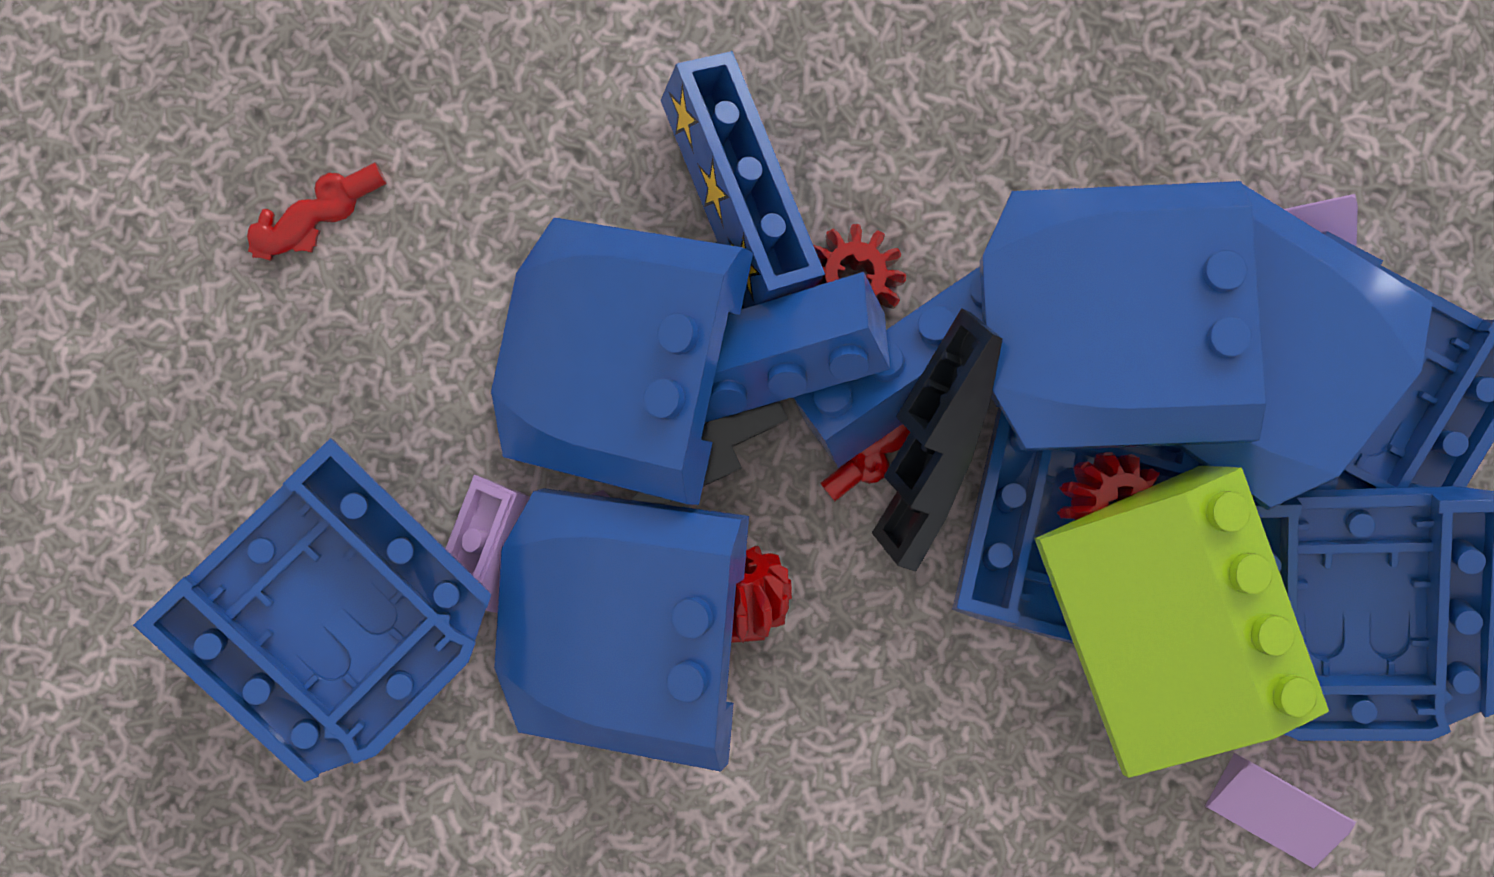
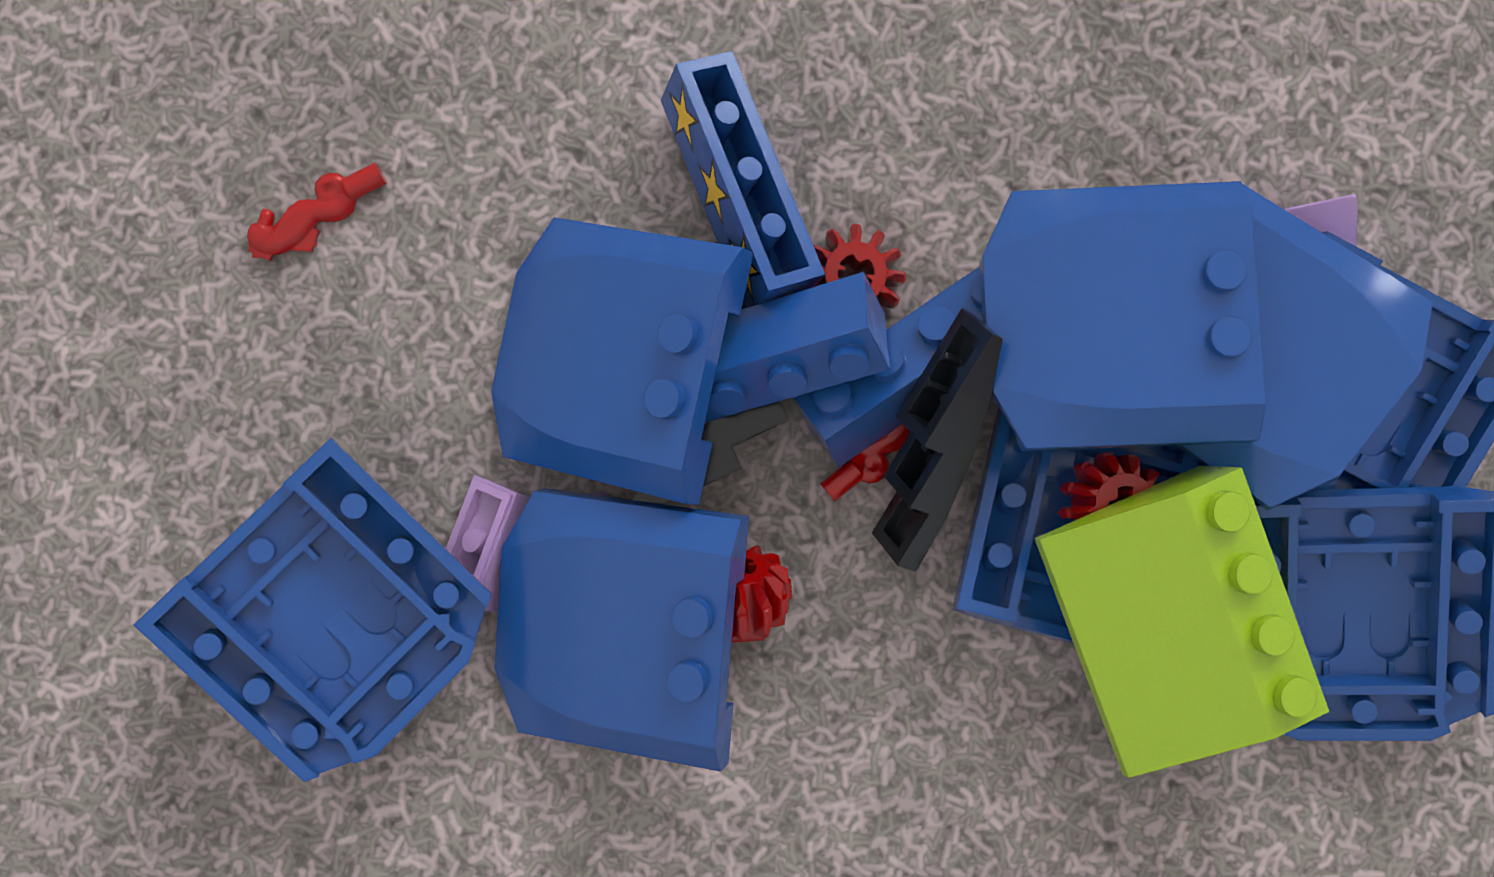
lavender slope [1205,753,1356,869] -> none

